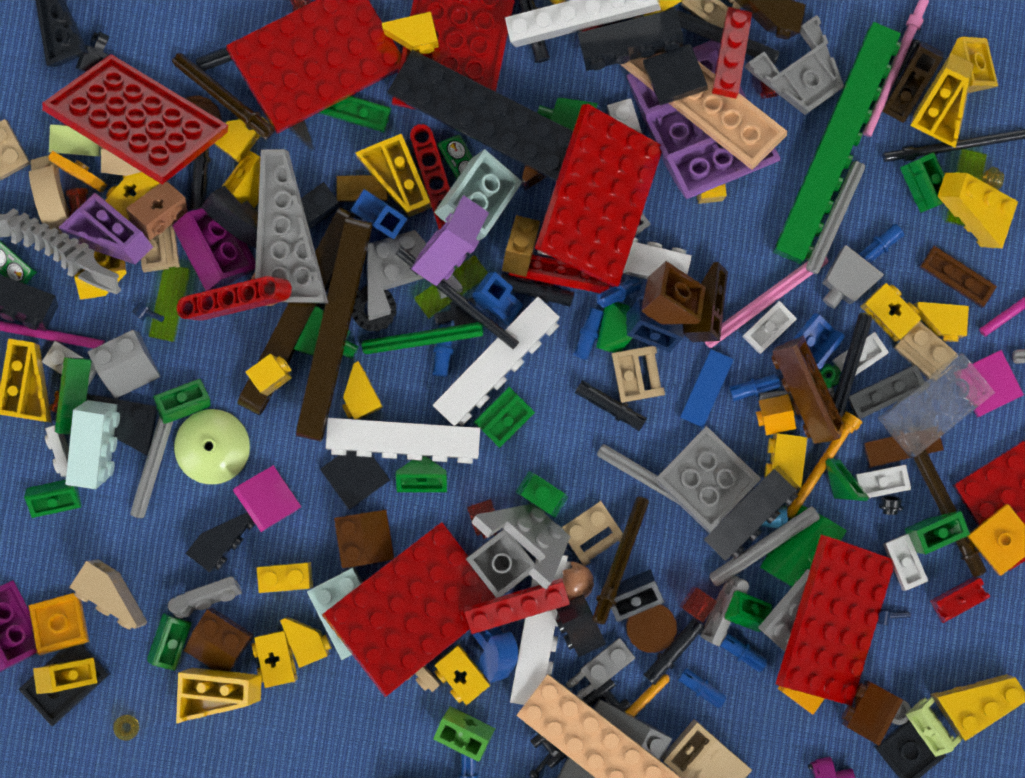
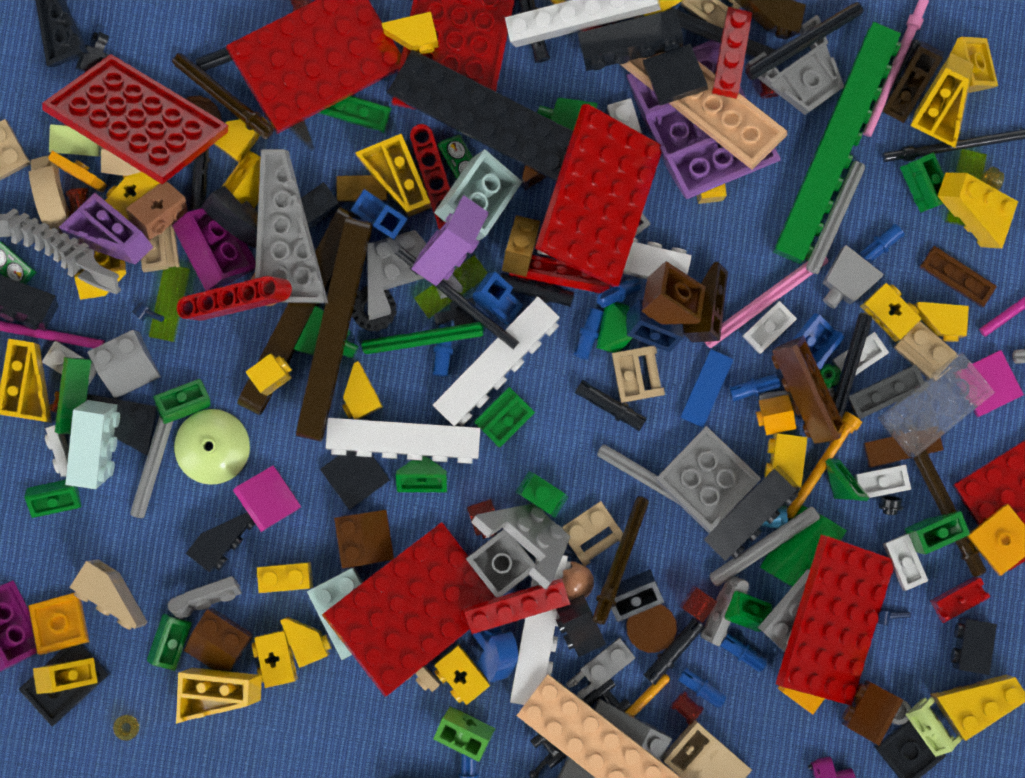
none -> clear red bush [670,691,704,725]
none -> black axle [745,2,864,80]
none -> black brick [950,617,997,675]

